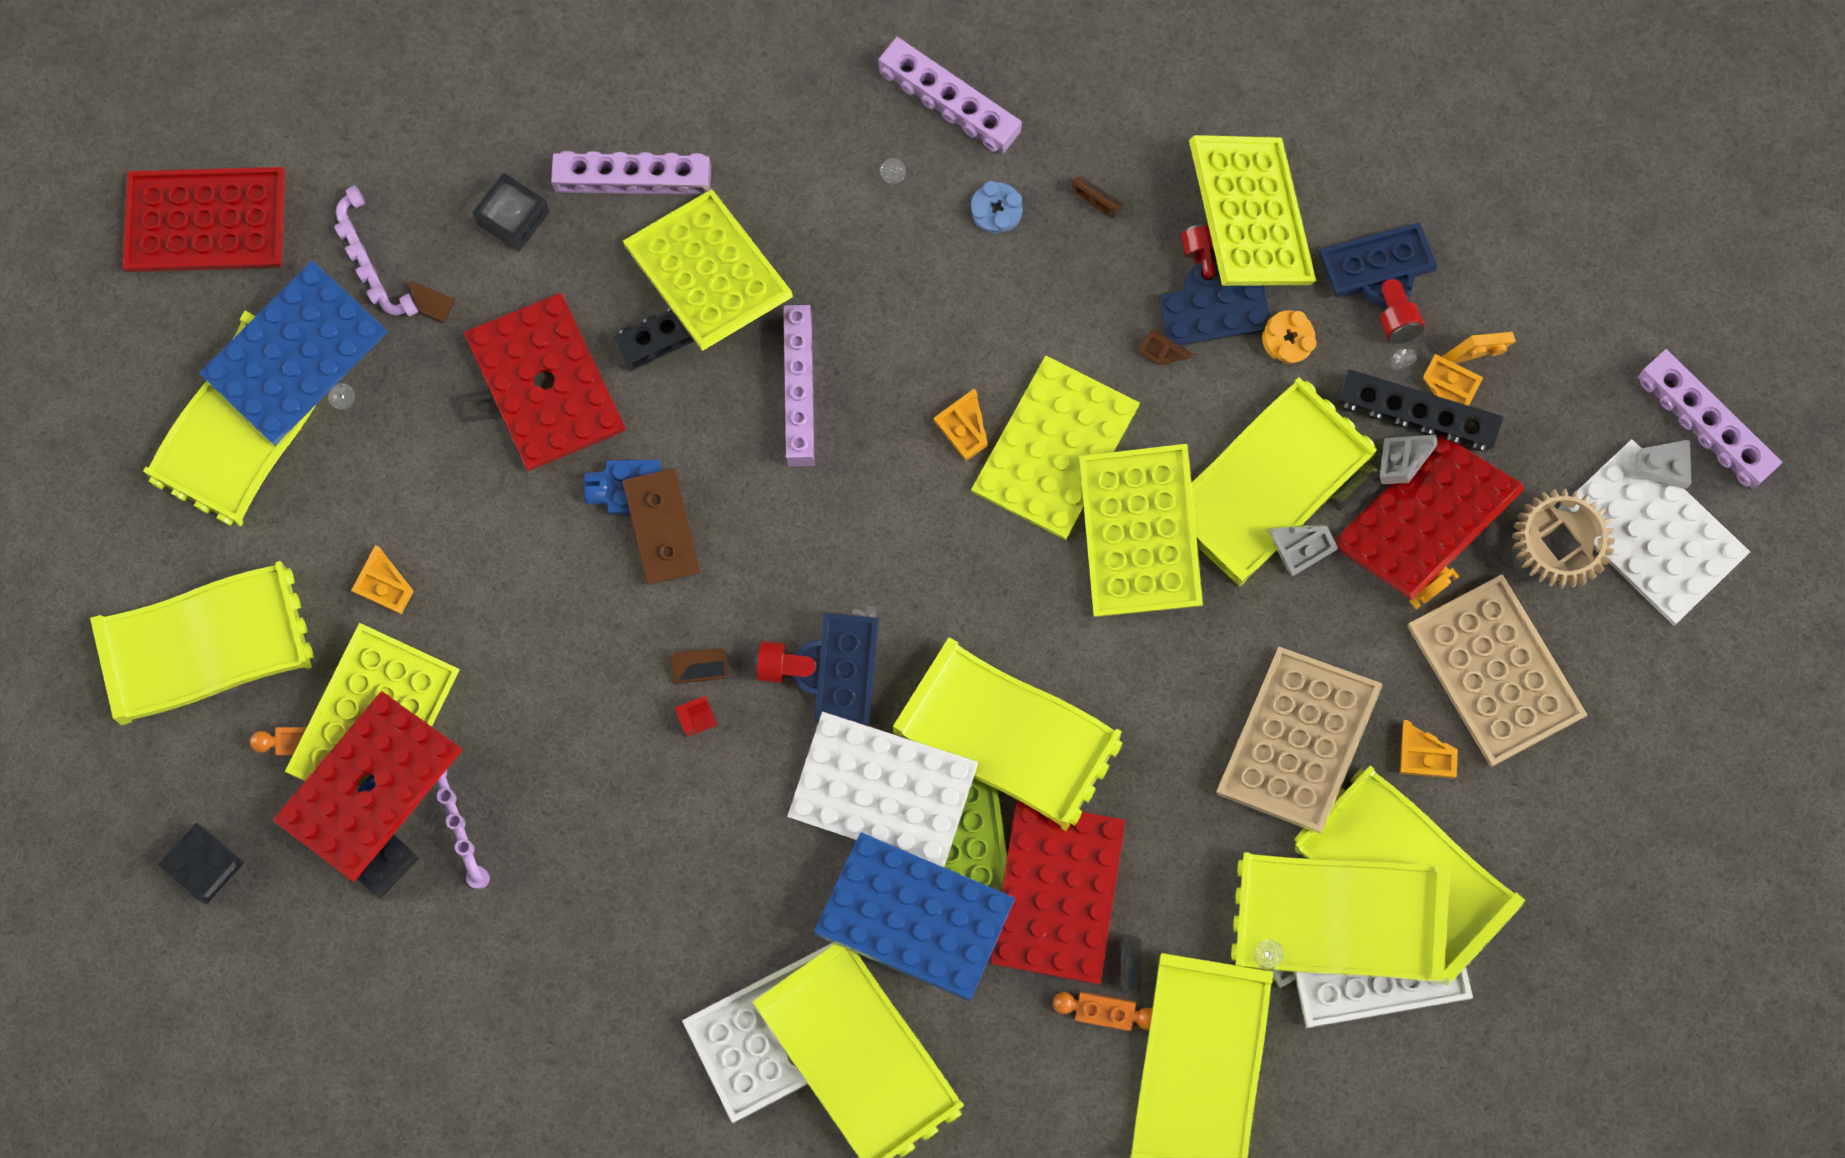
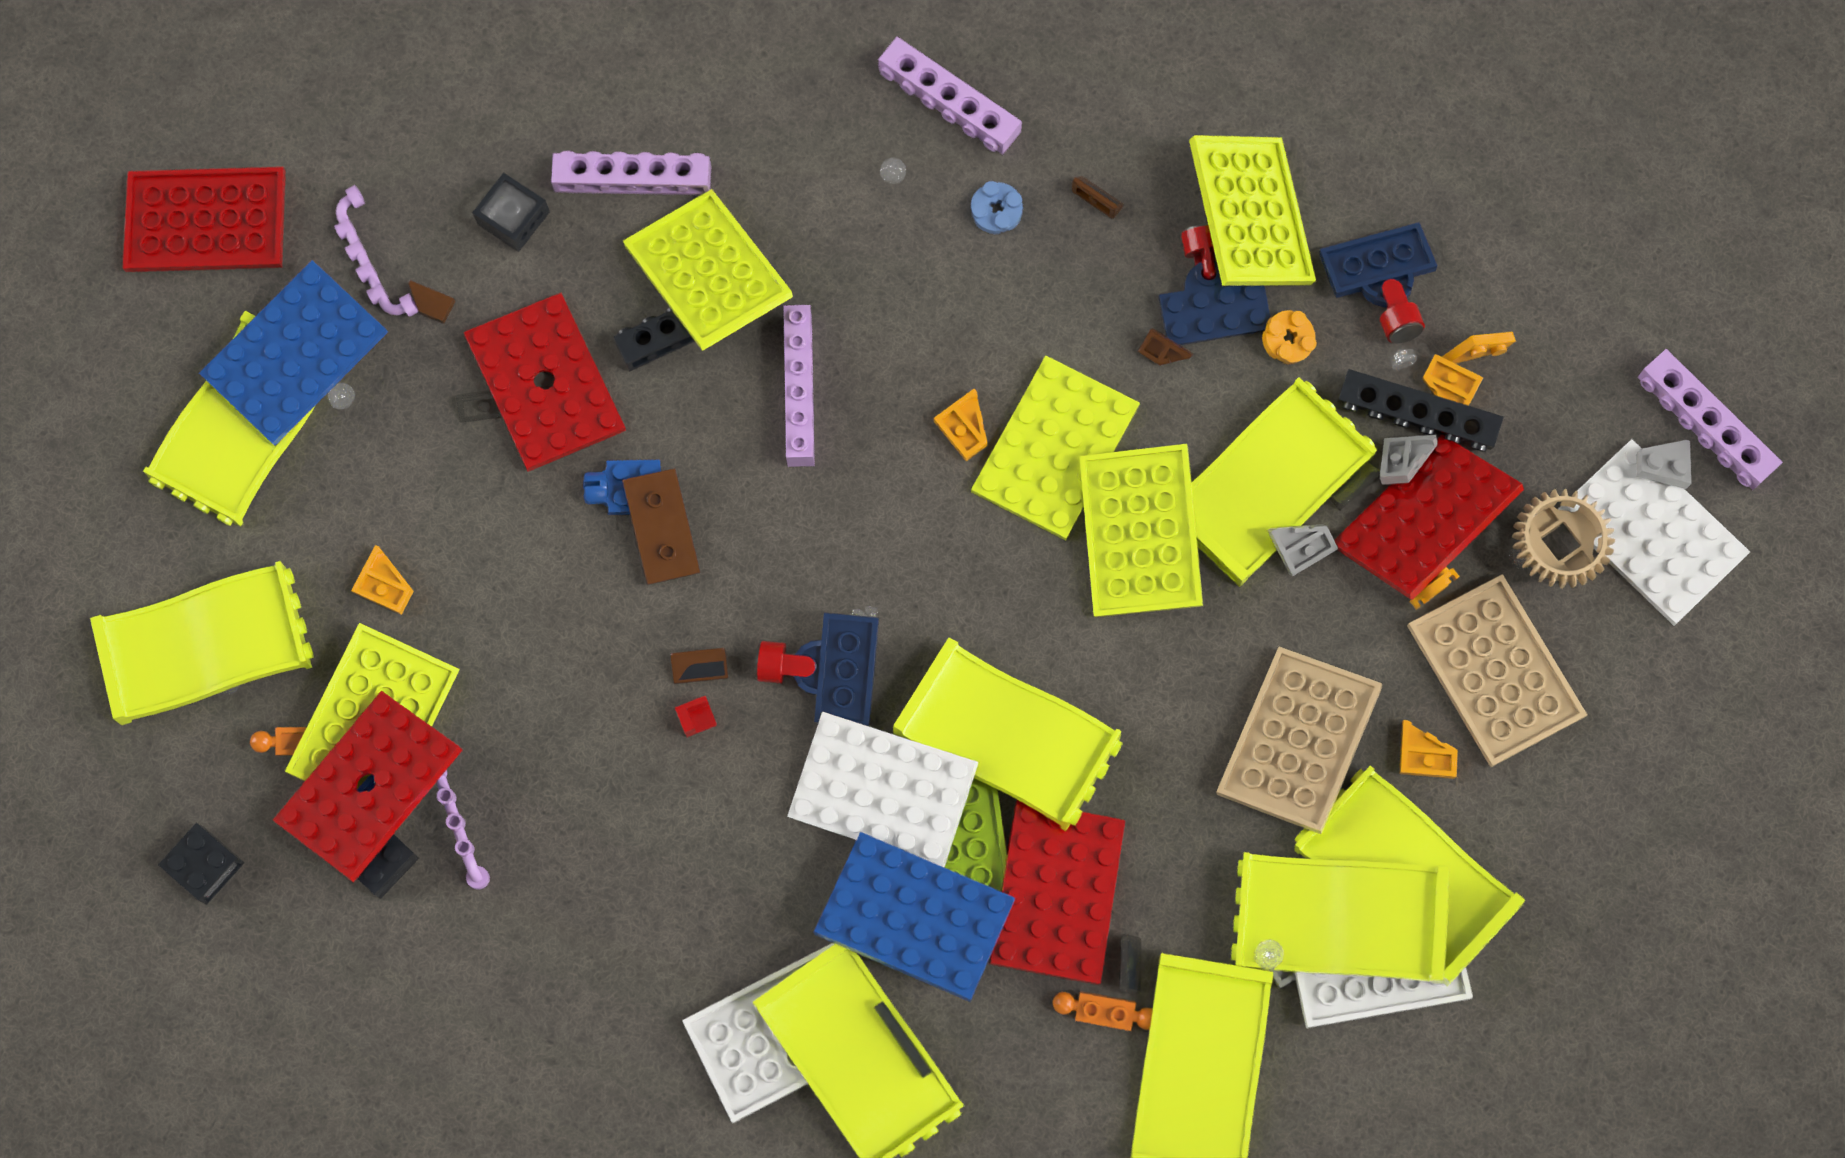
none -> pearl dark grey bar [874,1001,932,1078]

